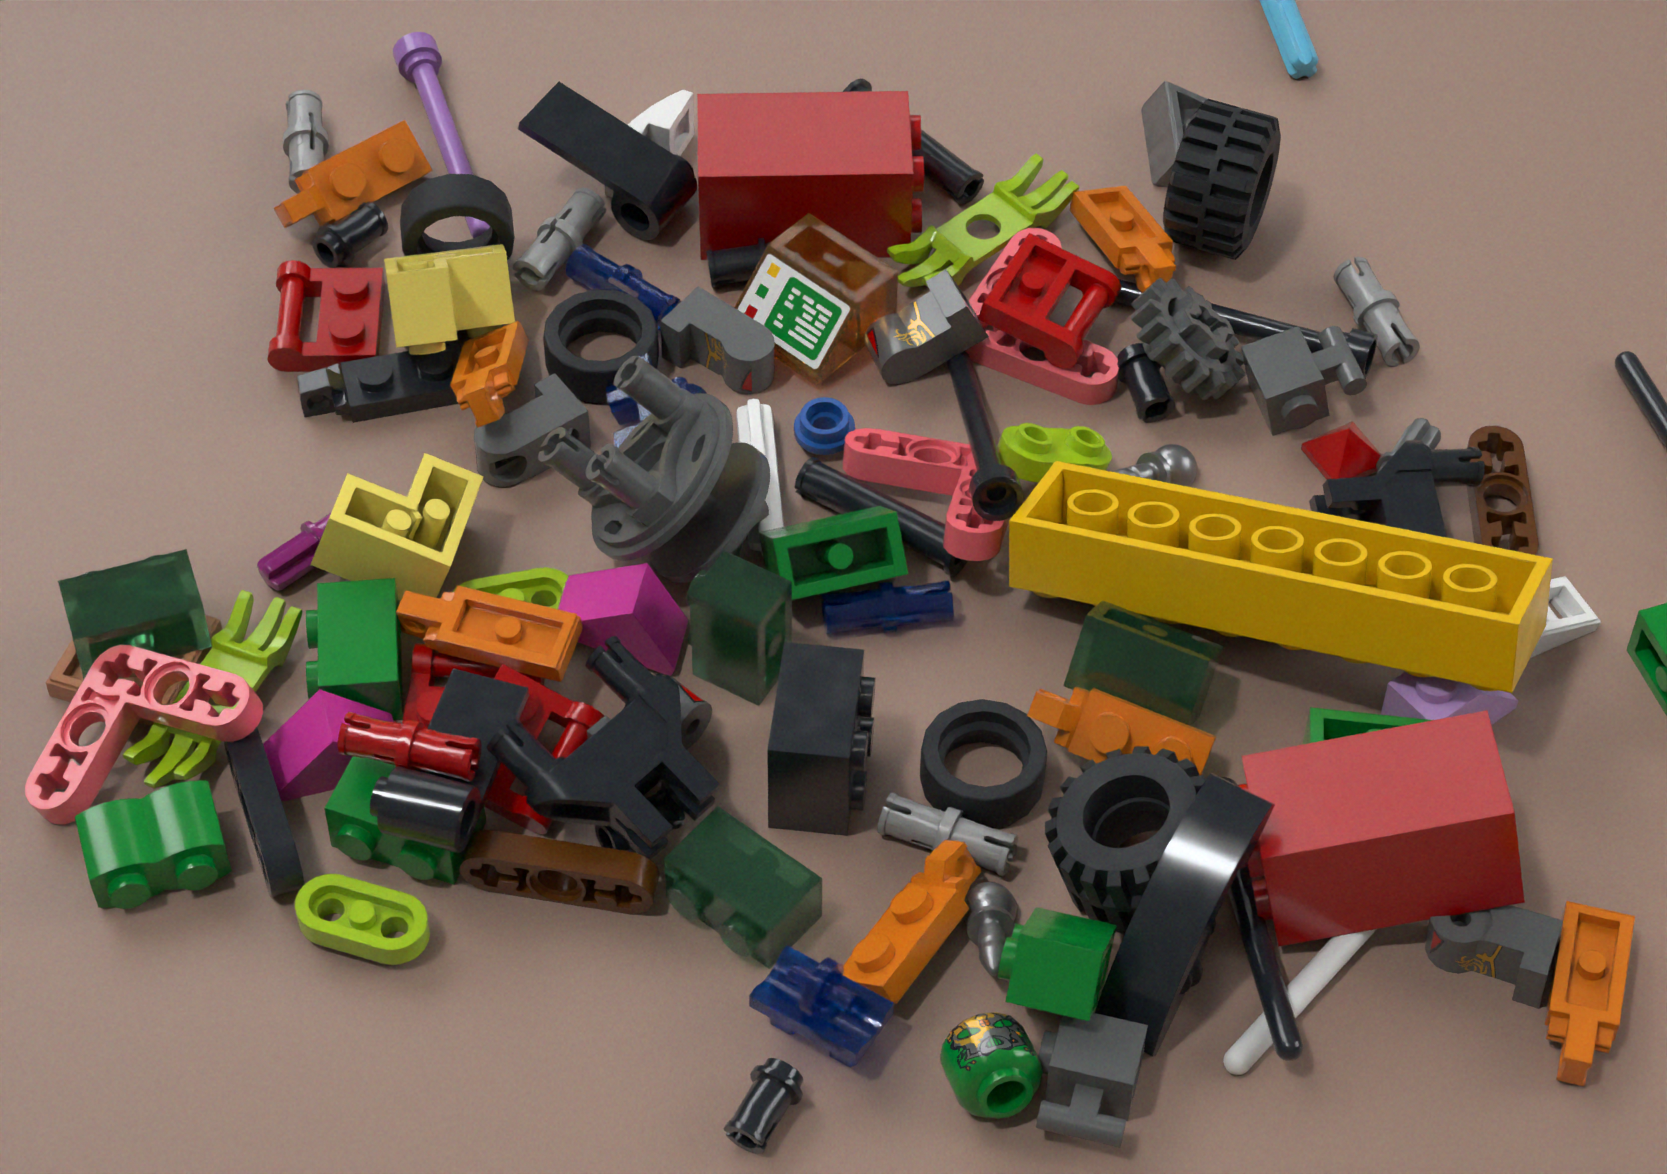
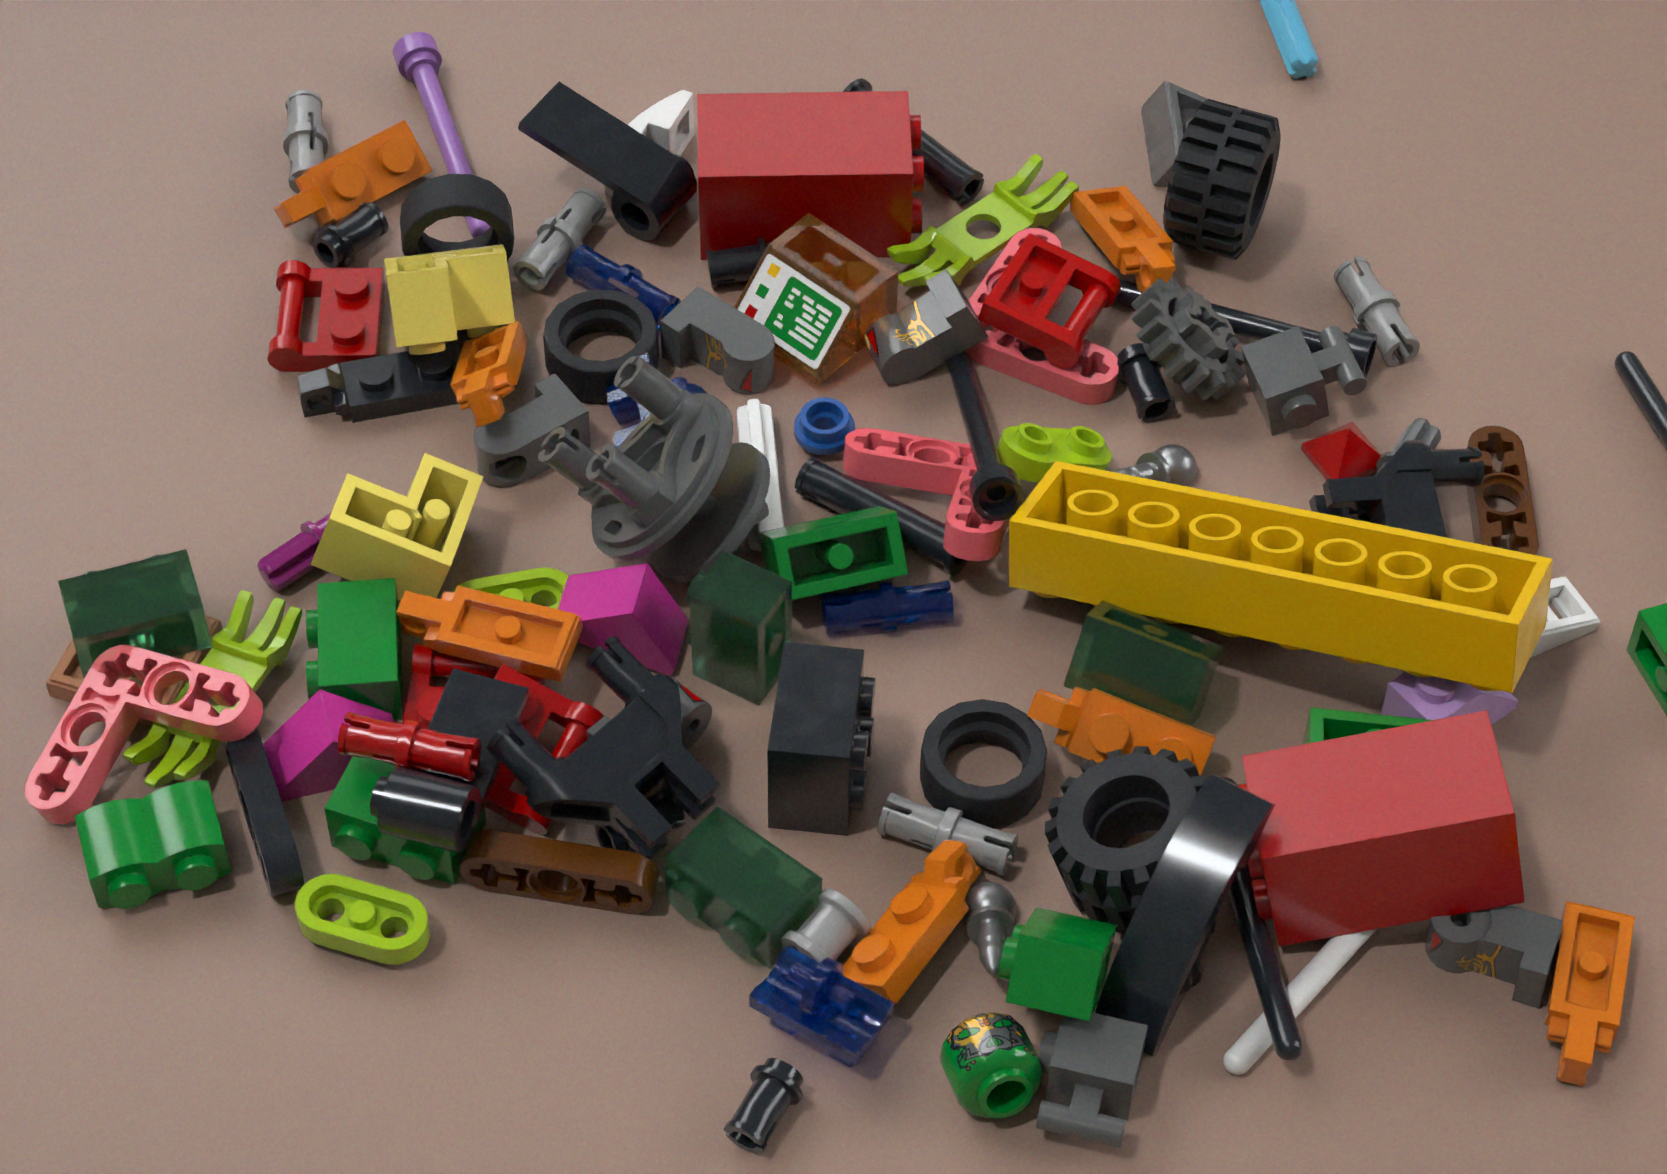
none -> light grey bush [781,888,871,981]

